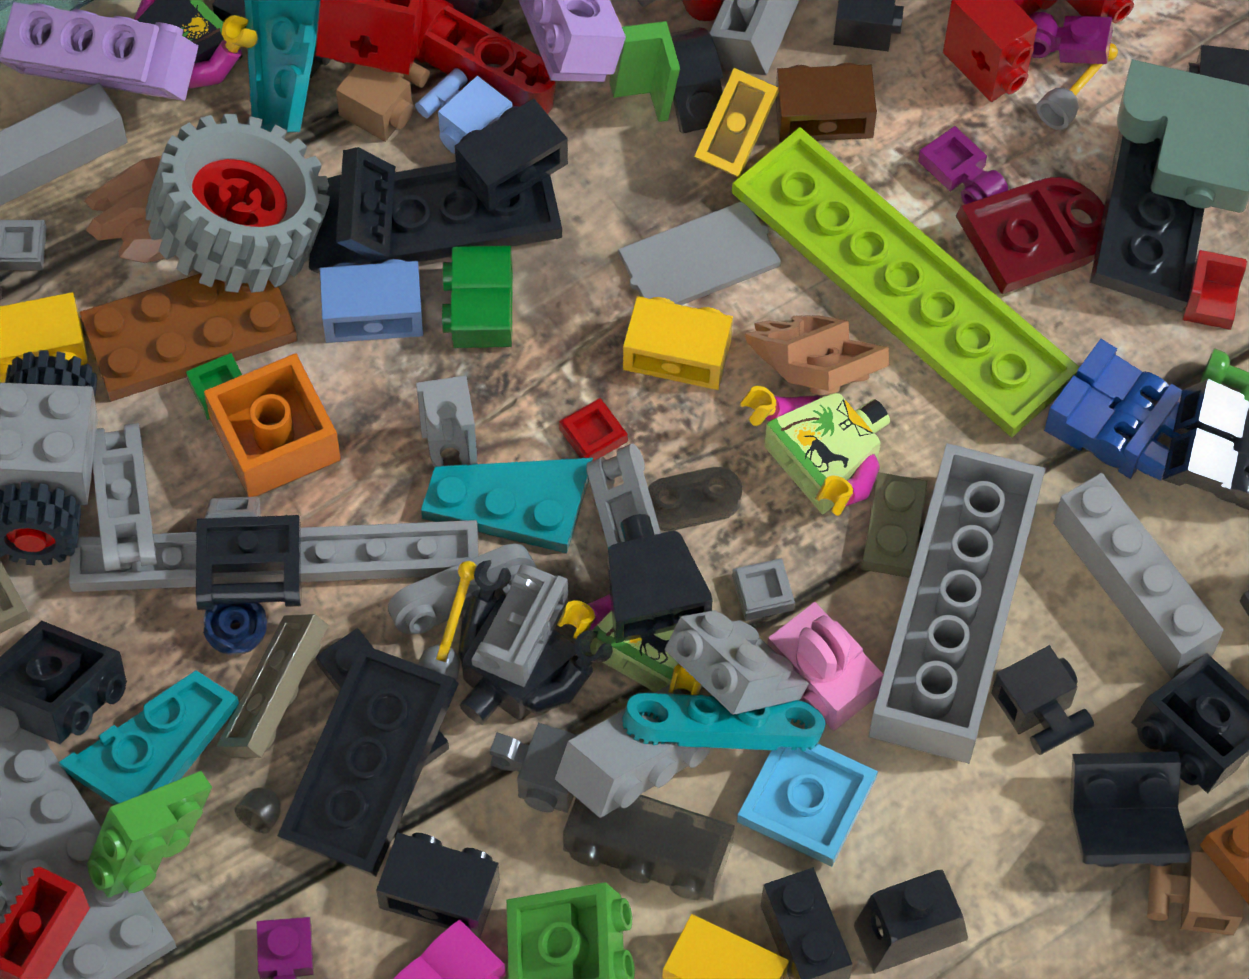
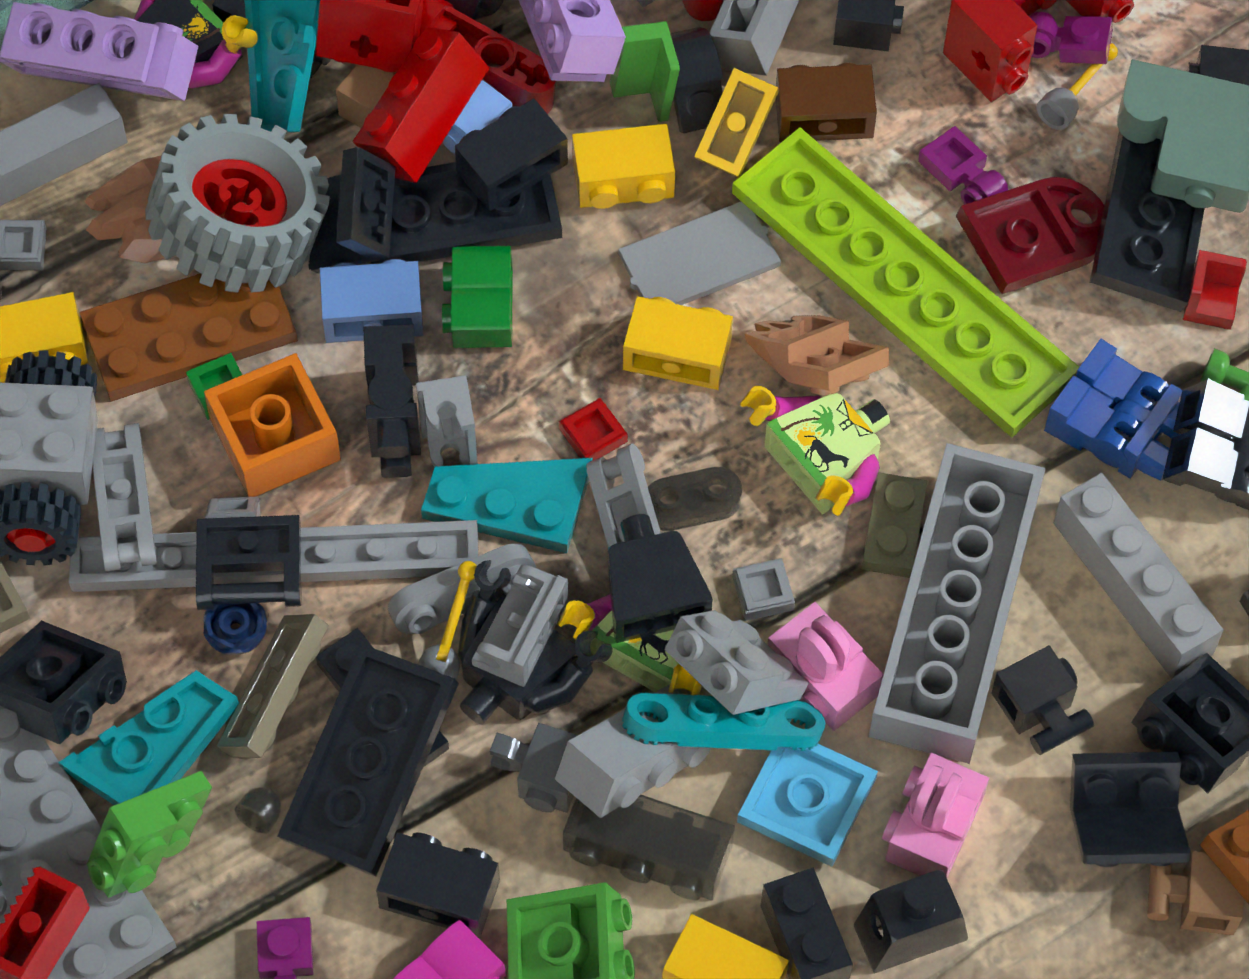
none -> red brick [352,27,490,183]
none -> black hips [363,324,421,478]
none -> yellow brick [572,124,675,209]
none -> bright pink brick [882,753,989,878]

